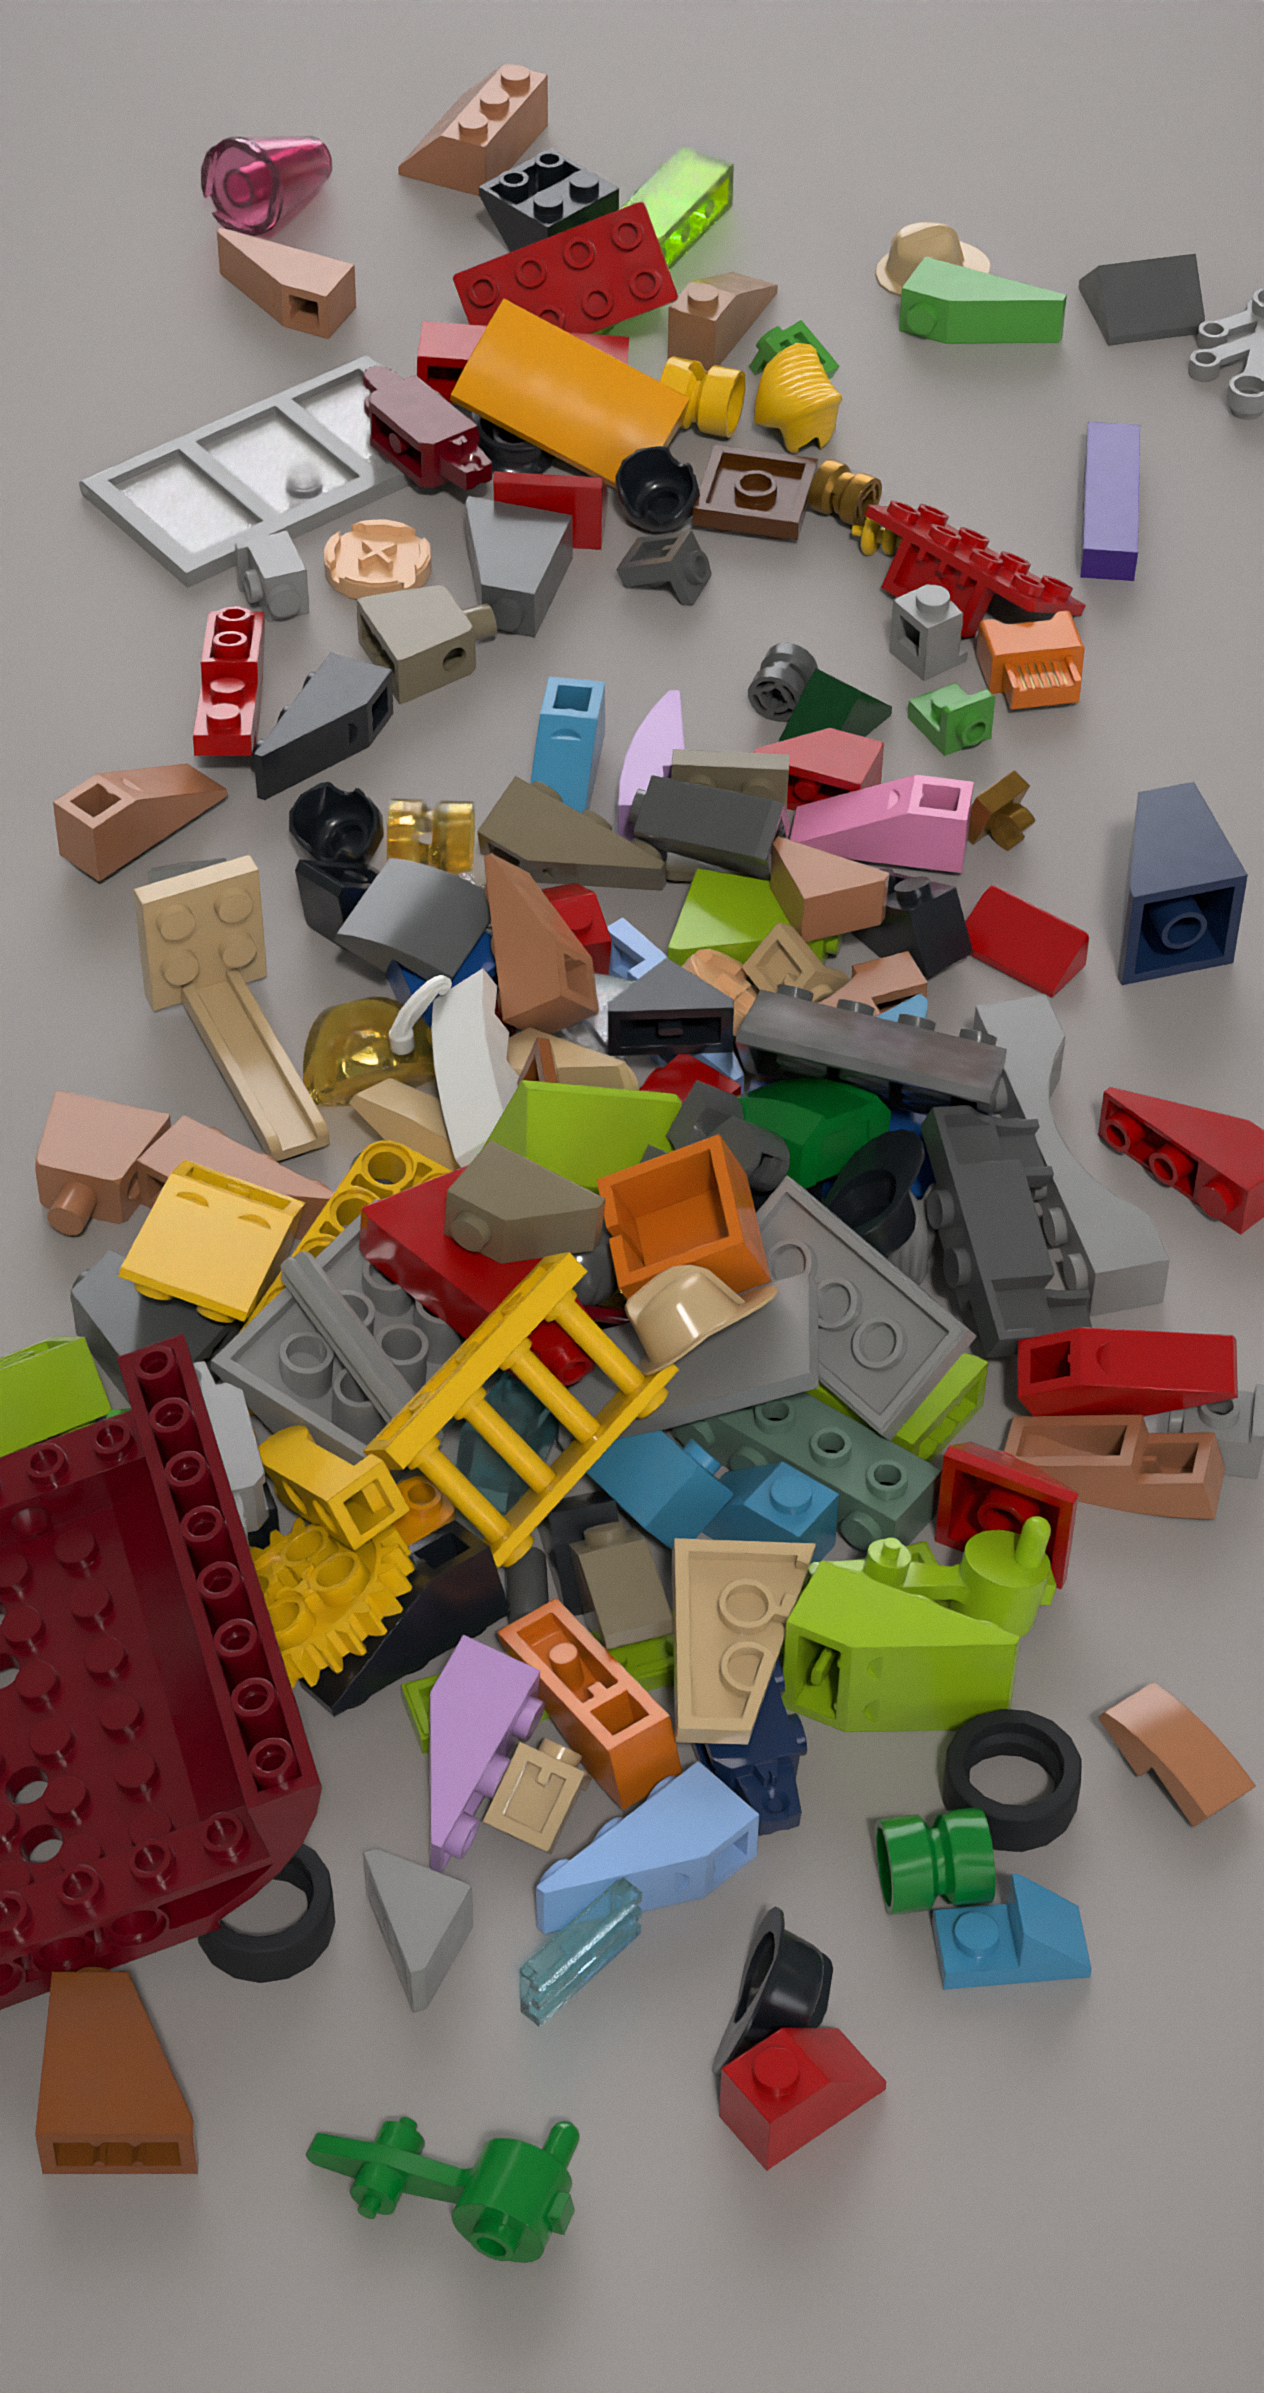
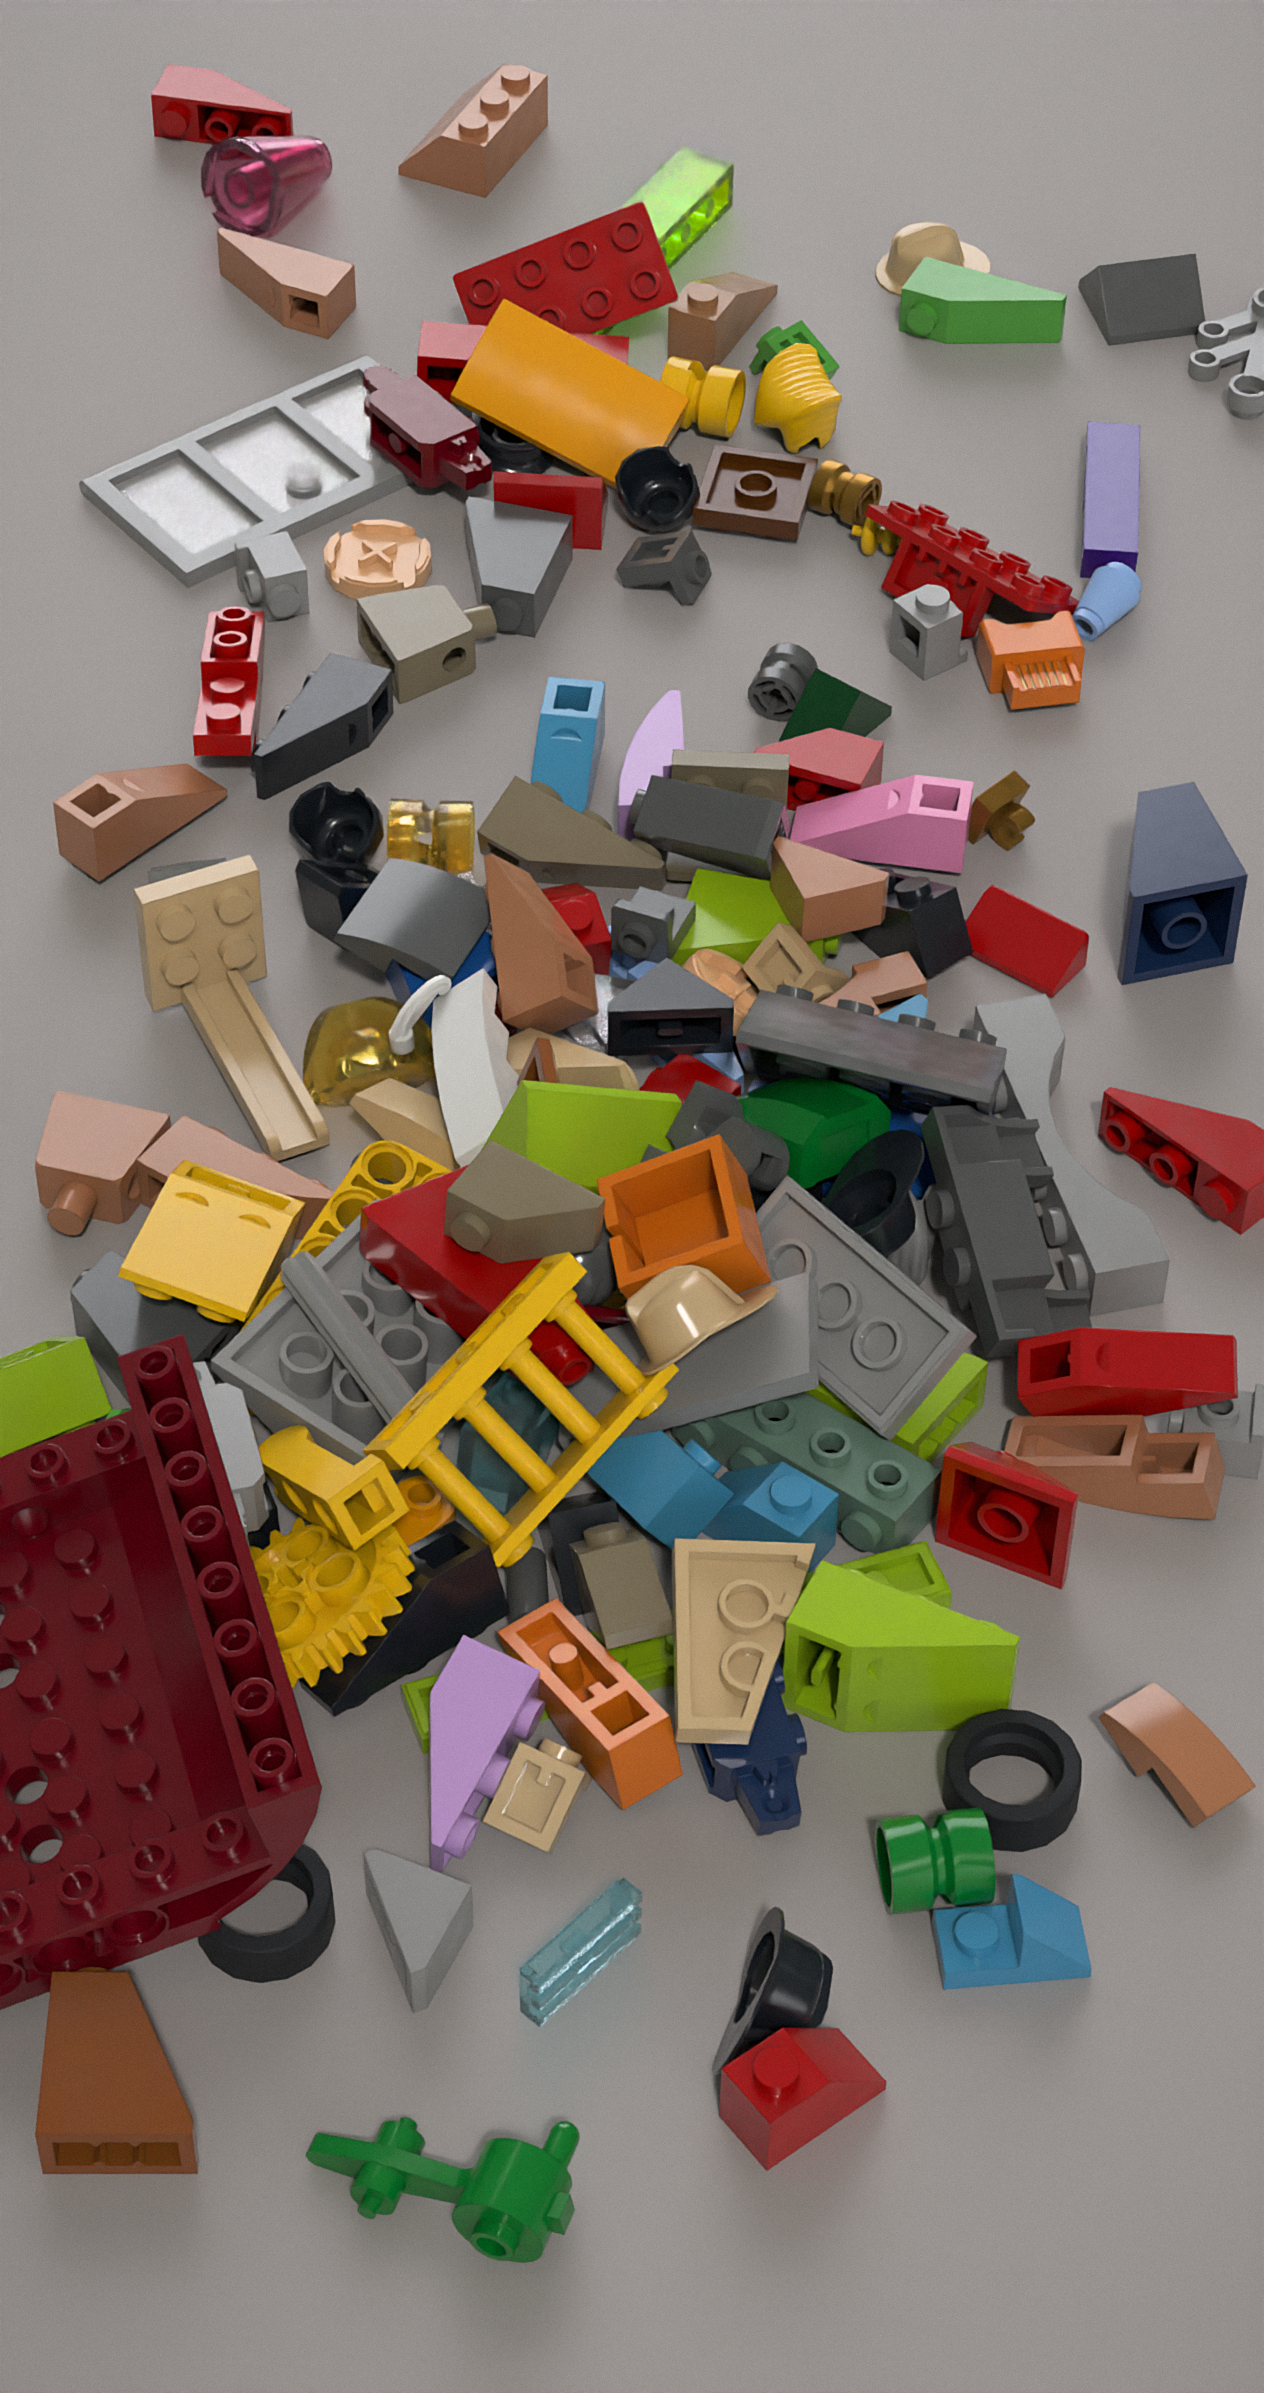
black slope [479,148,619,252] -> none
light blue slope [536,1761,759,1934] -> none
lime piece [805,1516,1057,1637] -> none
bright green bracket [908,683,995,756] -> none
none -> red slope [151,64,295,155]
none -> dark grey bracket [611,886,696,964]
none -> light blue cone [1072,562,1142,641]

